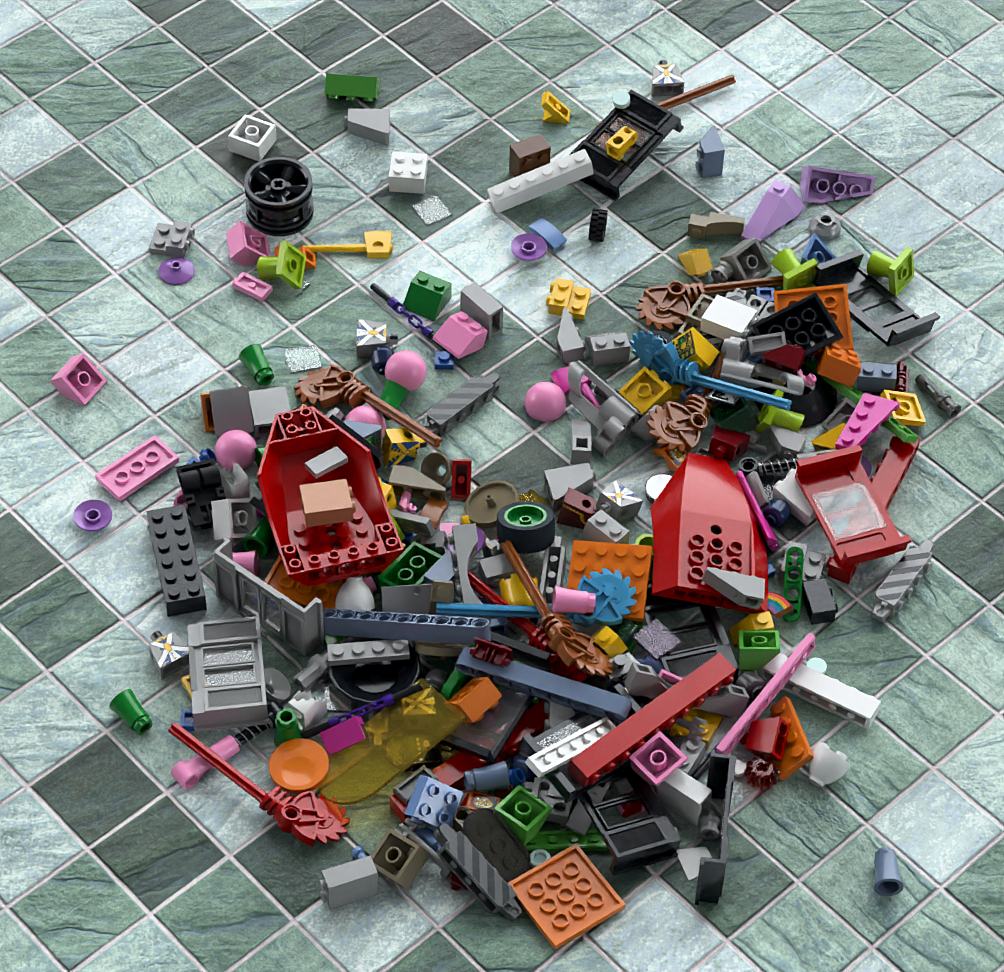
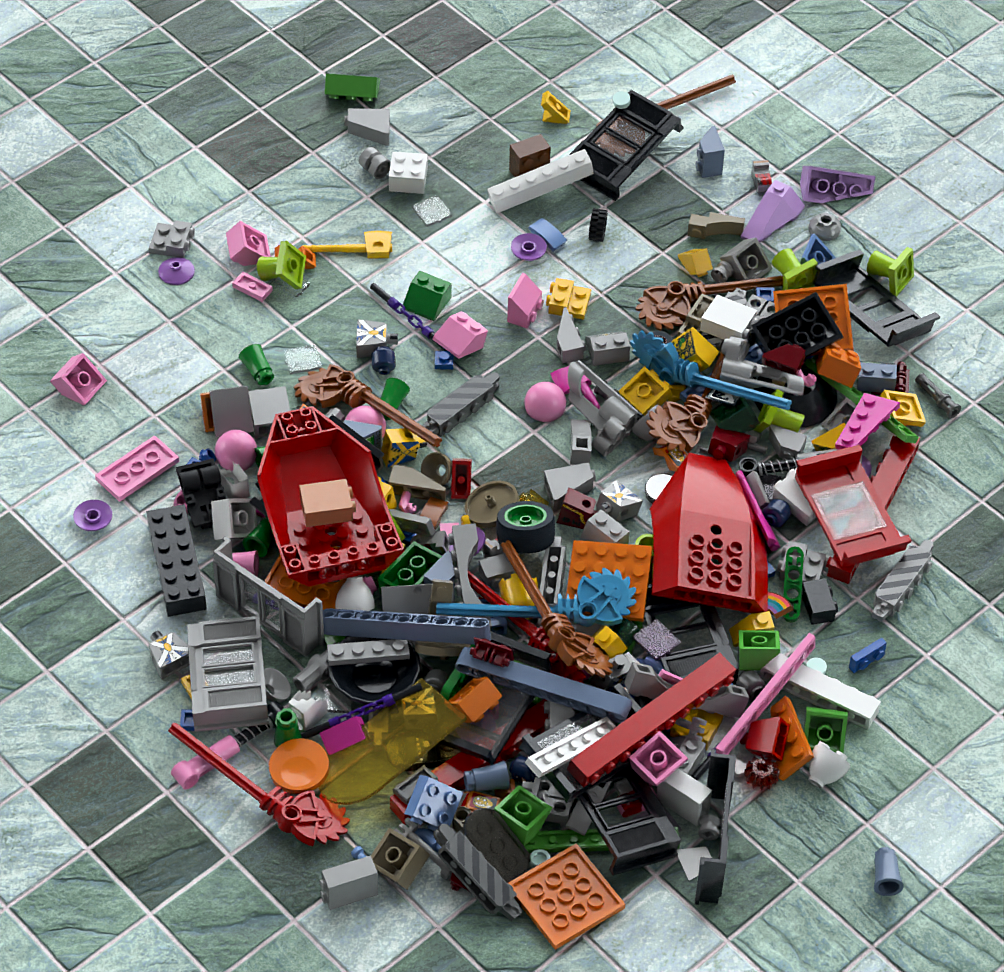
green plant [109,689,153,735] -> none
white brick [228,114,277,161] -> none
black wheel [244,157,314,236] -> none
tile [305,446,348,479] -> none
bright pink piece [385,350,427,392] -> none
light grey brick [460,282,503,340] -> none
blue plate [508,768,526,787] -> none
bright pink plant [552,585,596,614] -> none
yellow leg [606,126,638,161] -> none
light grey torso [651,60,685,97] -> none
light grey slope [701,567,765,609] -> none
light grey tile [747,332,787,357] -> none
none -> light grey wheel [359,147,391,179]
none -> bright pink slope [507,273,544,329]
none -> light grey leg [751,160,772,193]
none -> bright green slope [804,707,848,753]
none -> blue plate [849,638,887,673]

